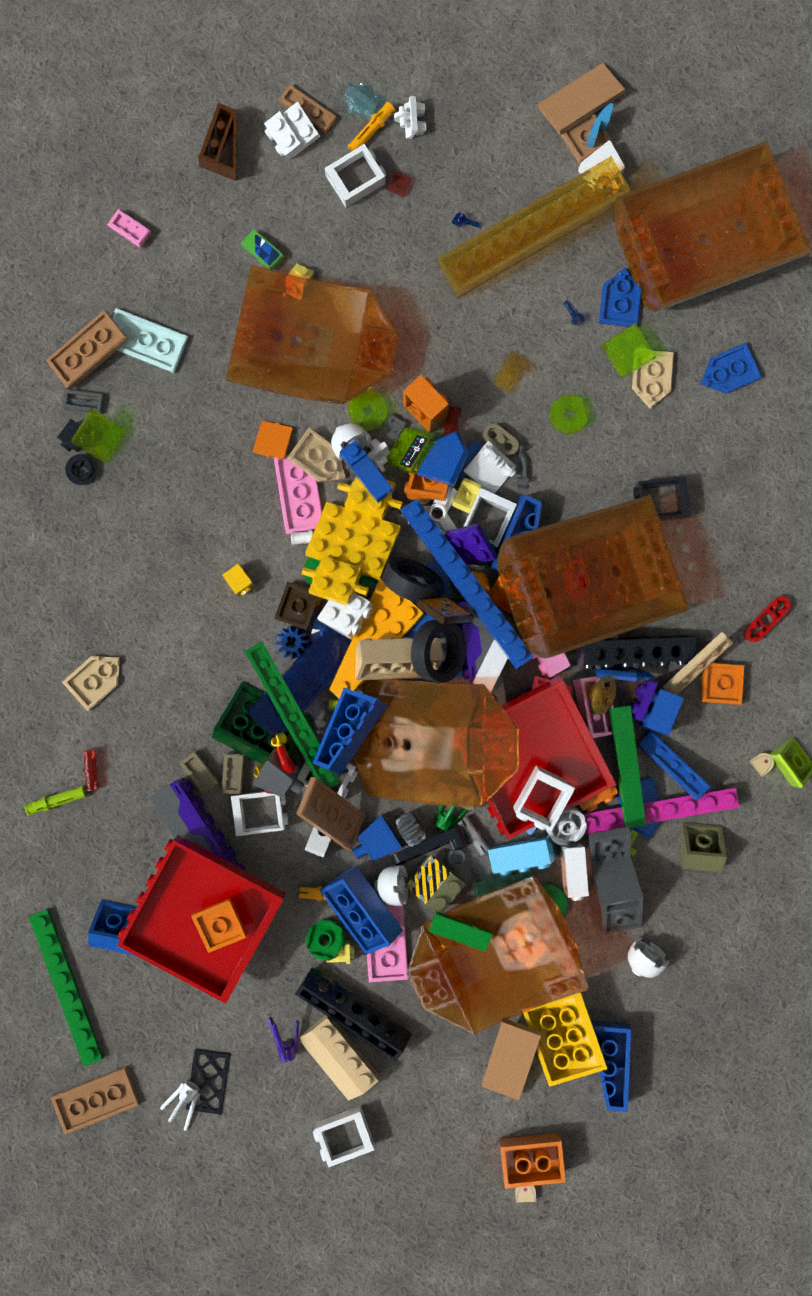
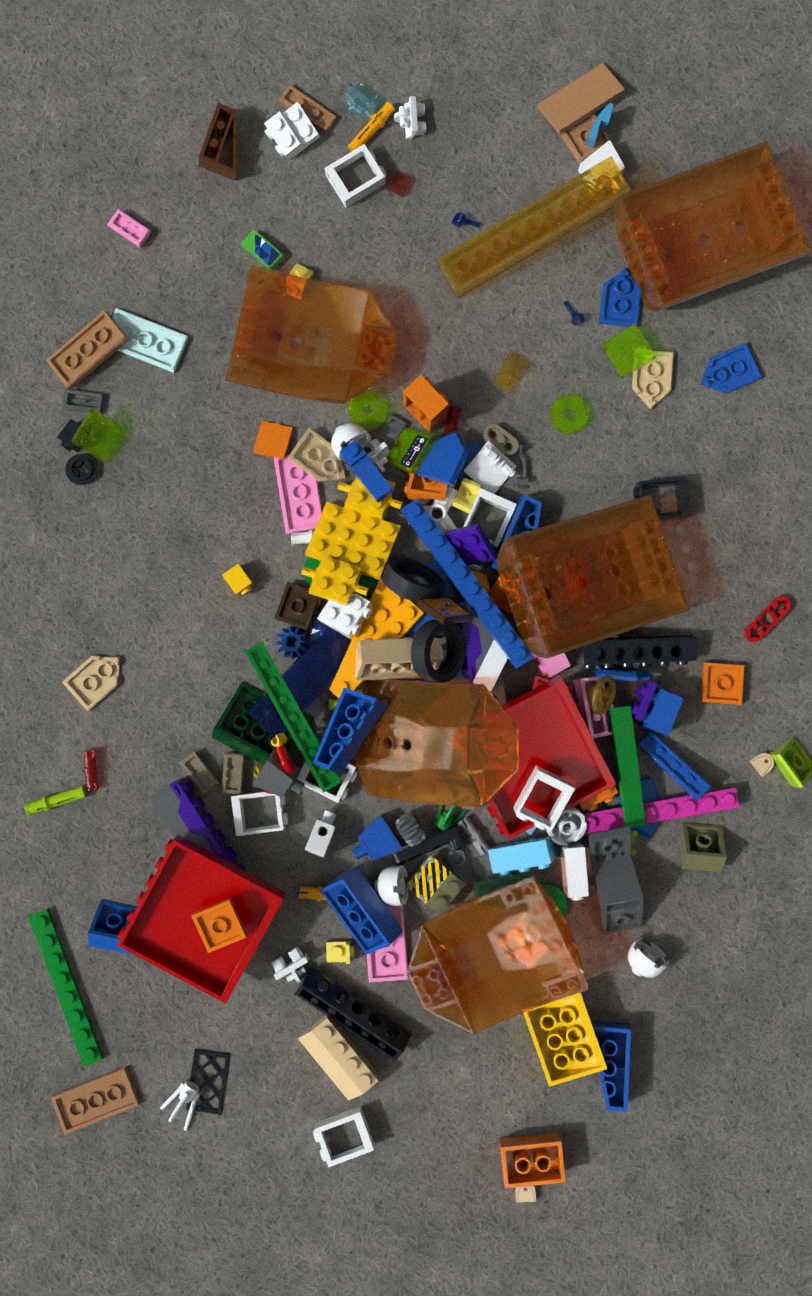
dark purple plant [268,1017,300,1062] -> none
medium nougat tile [297,777,365,851] -> none
green tile [306,920,346,961] -> none
green tile [429,911,493,952] -> none
medium nougat tile [481,1018,542,1100] -> none
tan tile [663,632,733,695] -> none
none -> white hips [272,946,309,983]

